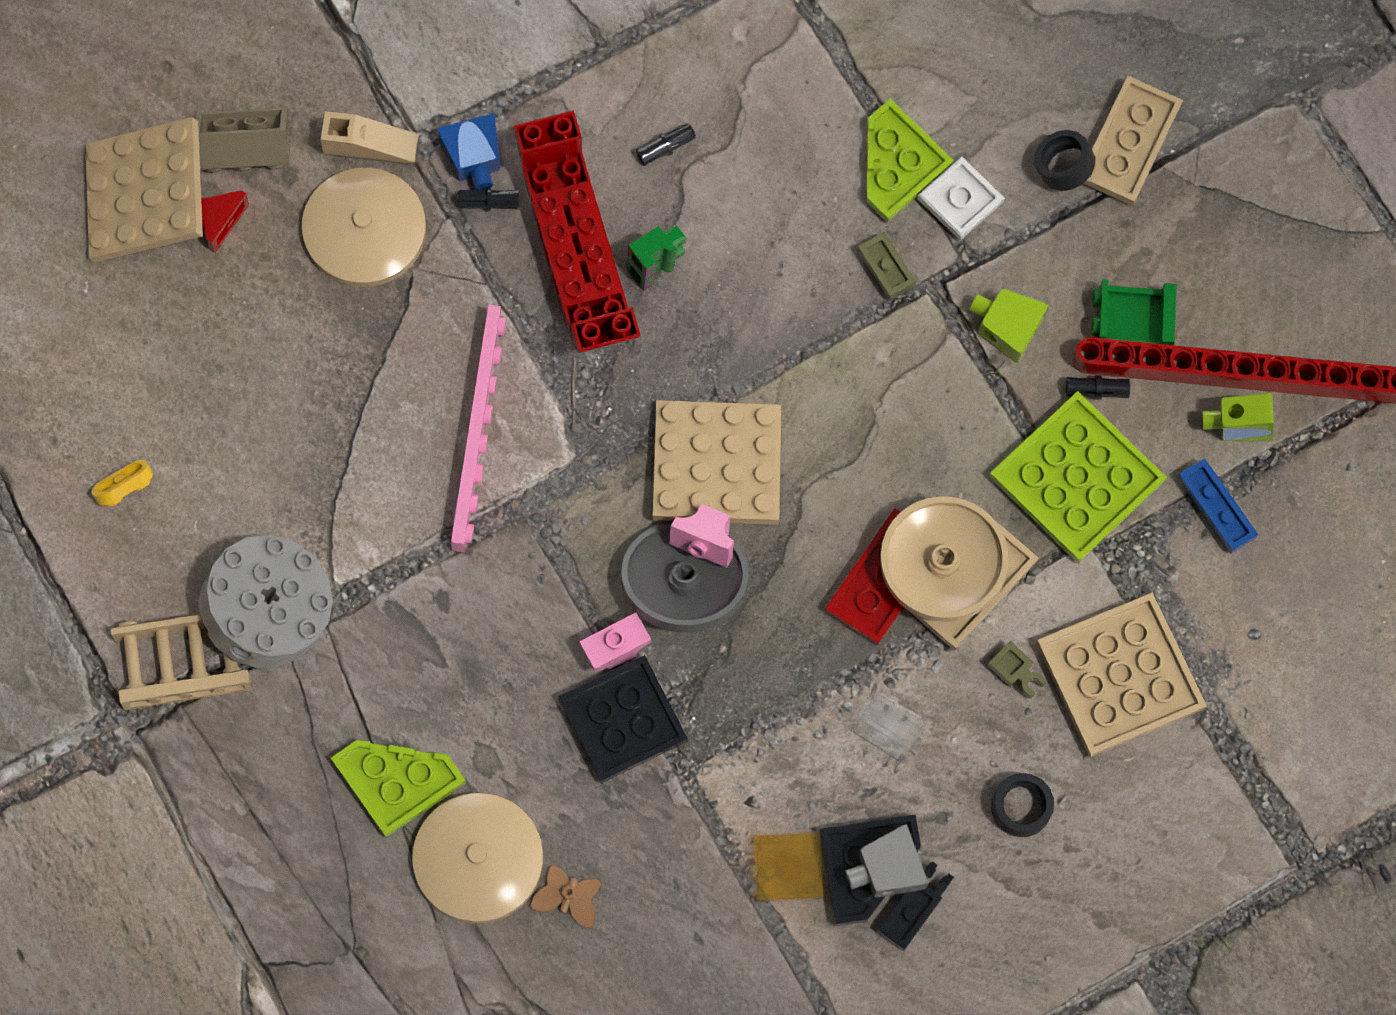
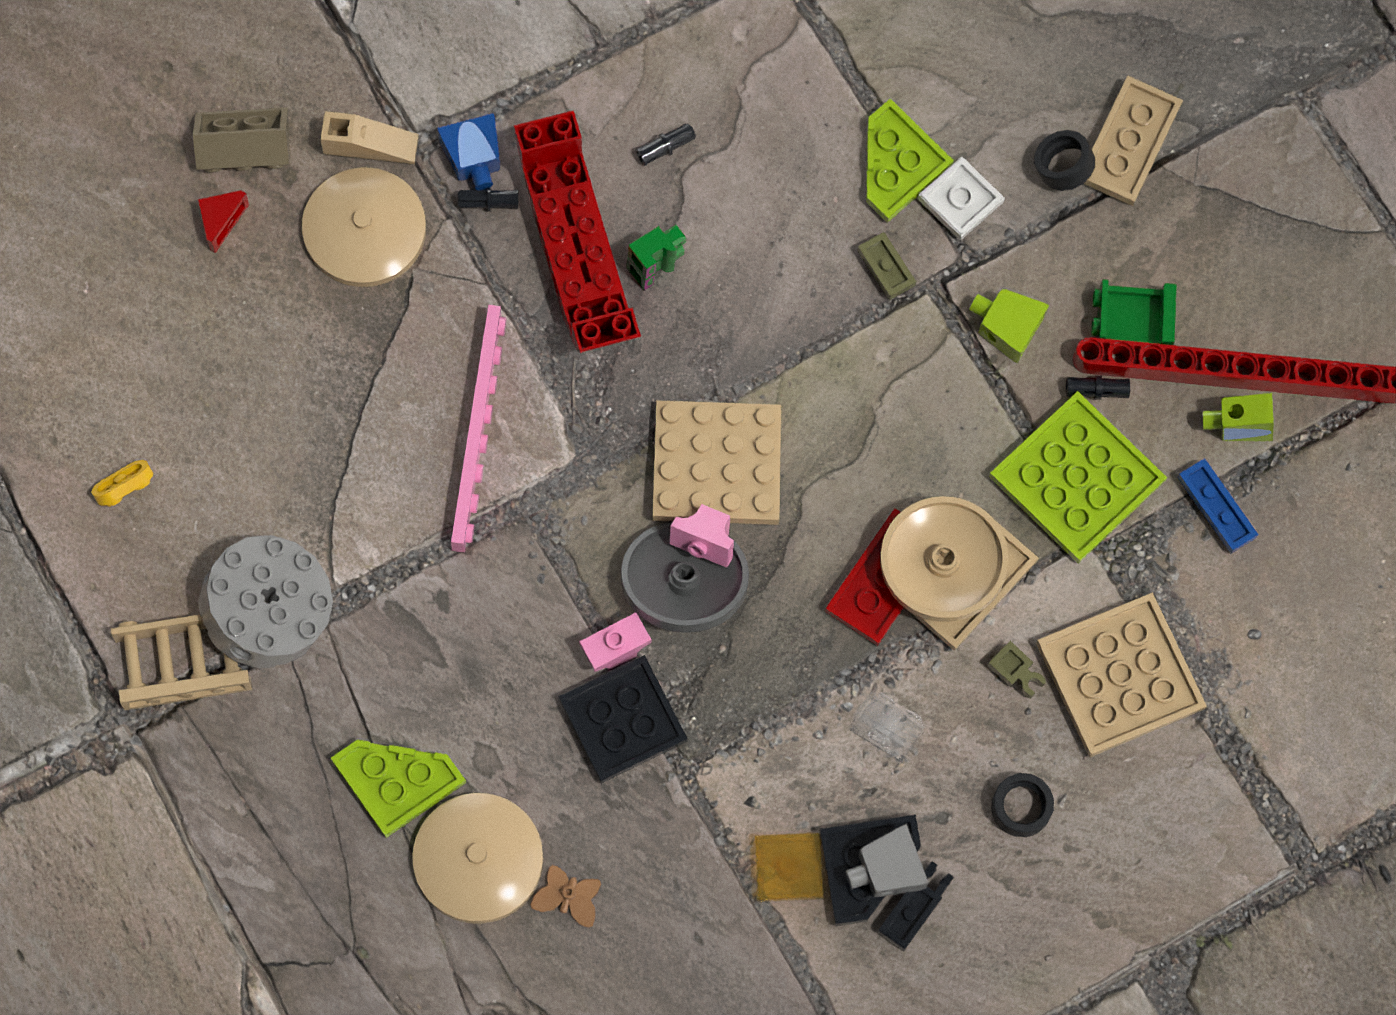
tan plate [86,117,203,262] -> none

